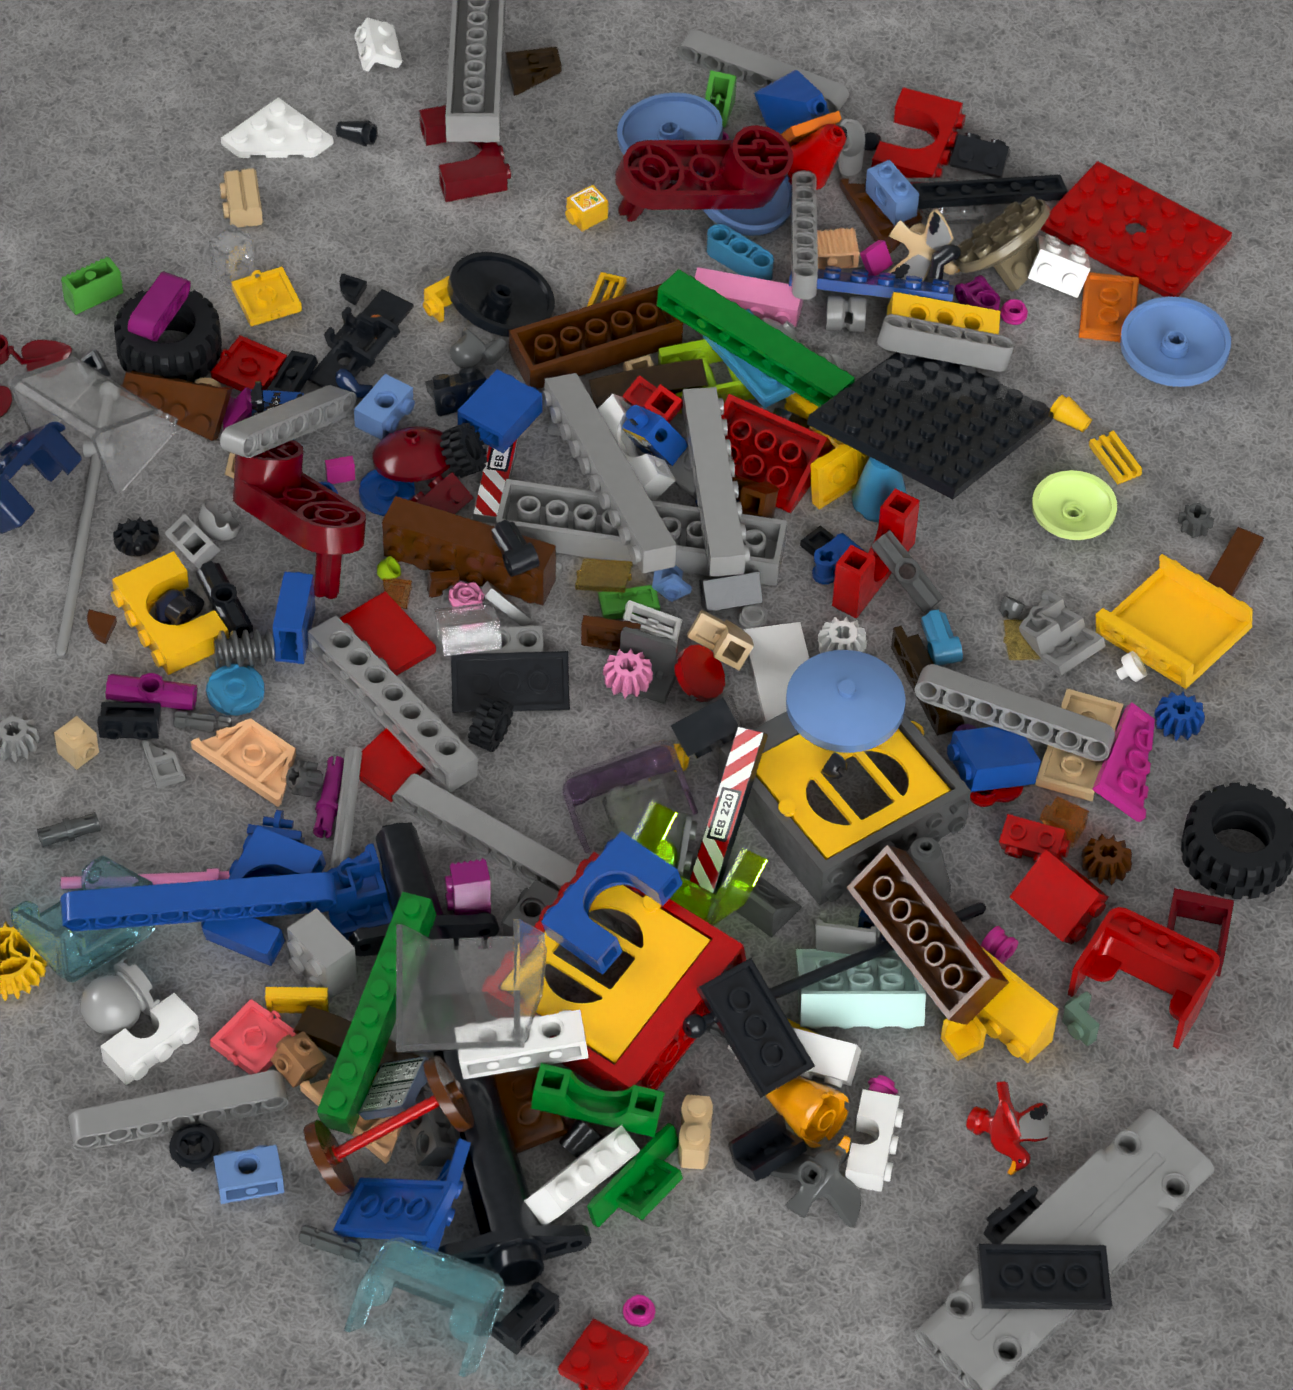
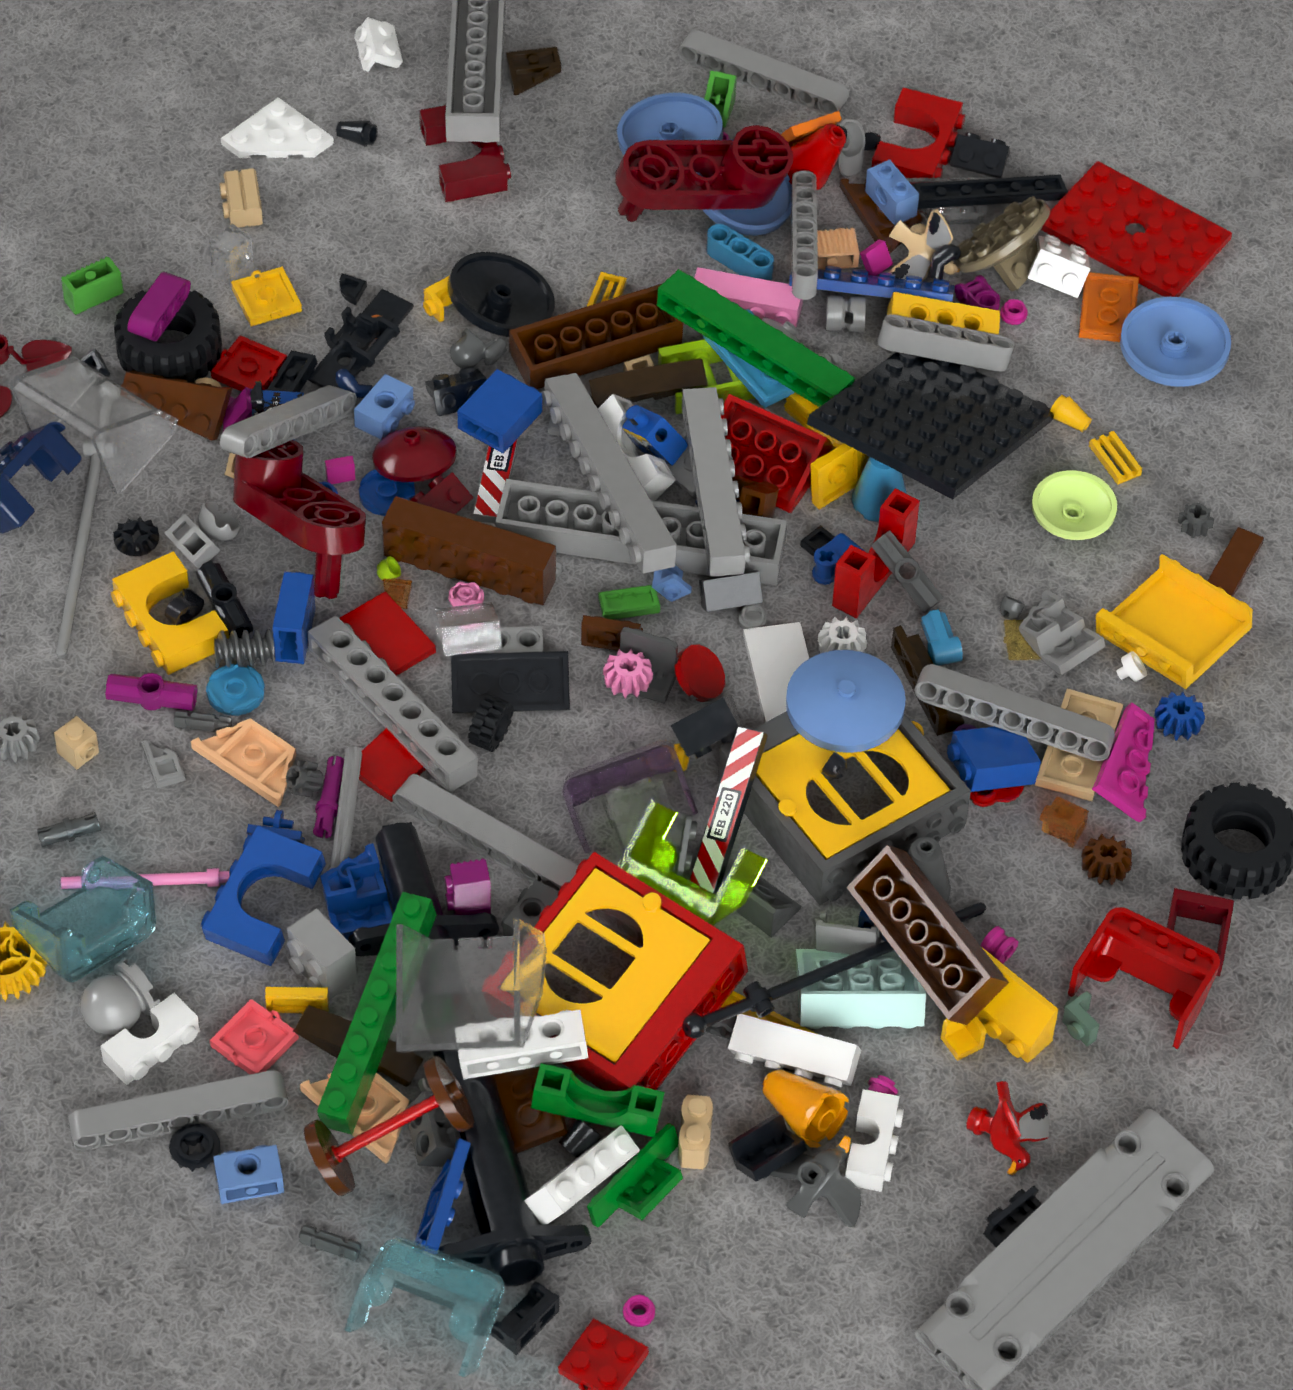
blue beam [60,872,338,931] -> none
reddish brown tile [87,609,117,644] -> none
black bracket [97,702,161,740] -> none
dark blue arm [155,589,181,625] -> none
medium nougat brick [271,1031,327,1088] -> none
blue tile [333,1177,459,1242] -> none
tile [358,1056,428,1120] -> none
reddish brown tile [427,569,460,598] -> none
black tyre [440,423,487,478] -> none
light grey tile [481,581,532,626] -> none
black piece [491,519,539,577] -> none
blue arch [541,831,683,975] -> none
yellow brick [565,185,608,231] -> none
clear yellow piece [575,559,633,593] -> none
red brick [622,375,683,424] -> none
white tile [622,600,682,643] -> none
tan brick [687,610,754,671] -> none
black tile [697,958,815,1098] -> none
blue slope [754,70,829,134] -> none
black tile [773,407,810,429] -> none
black tile [977,1244,1112,1310] -> none
red brick [999,814,1071,863] -> none
red brick [1009,849,1109,945] -> none

